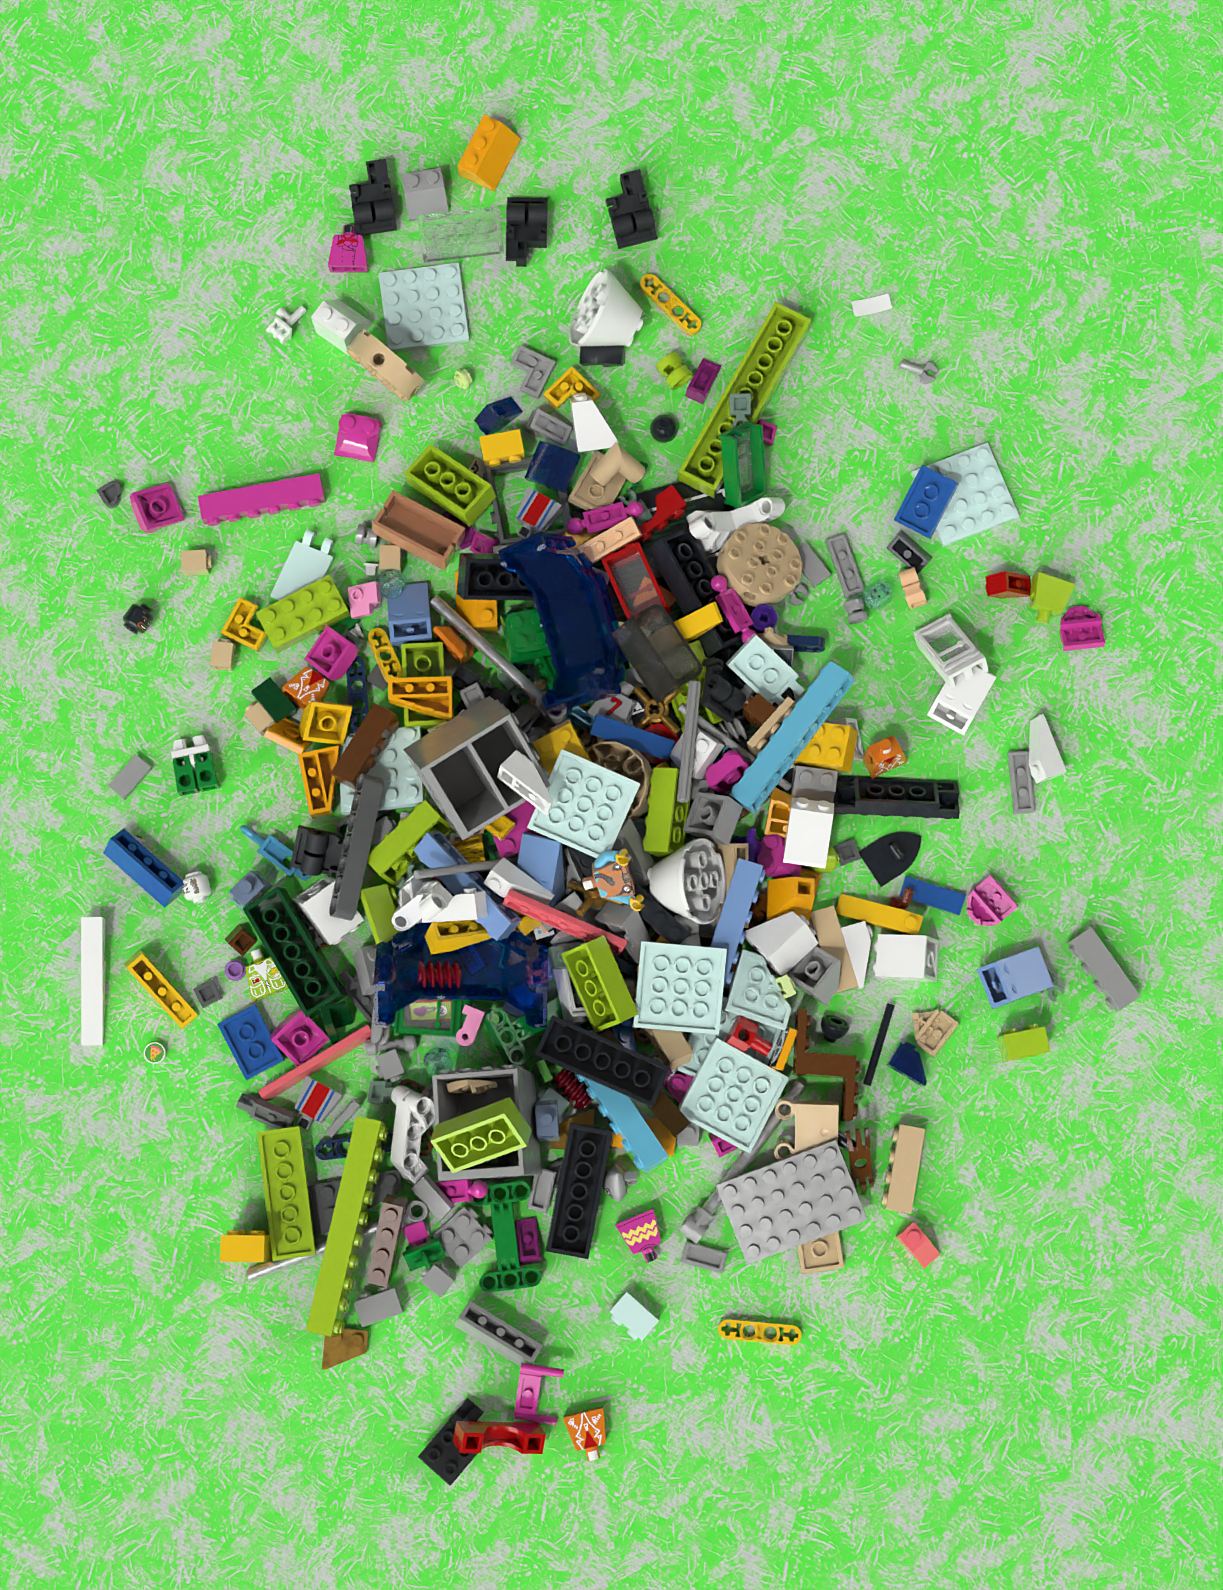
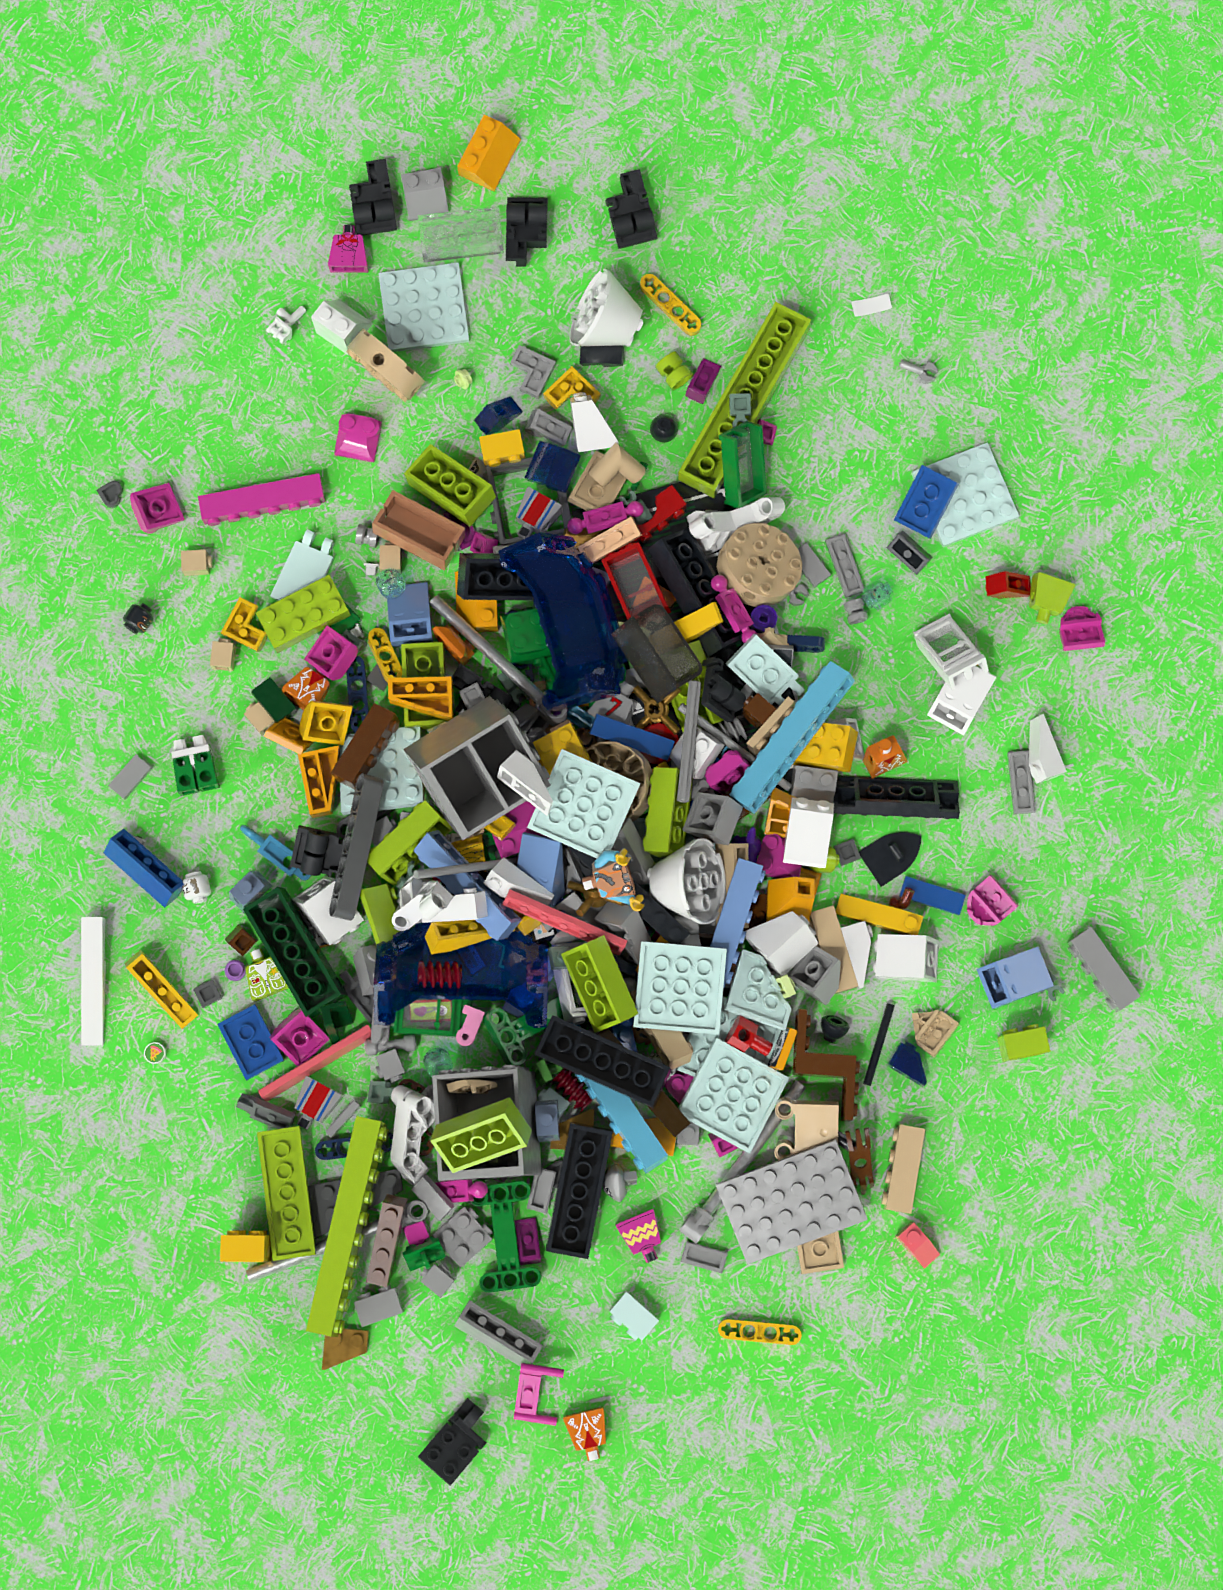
bright pink brick [348,581,381,619] -> none
red arch [453,1421,546,1454] -> none
light nougat leg [898,567,928,610] -> none

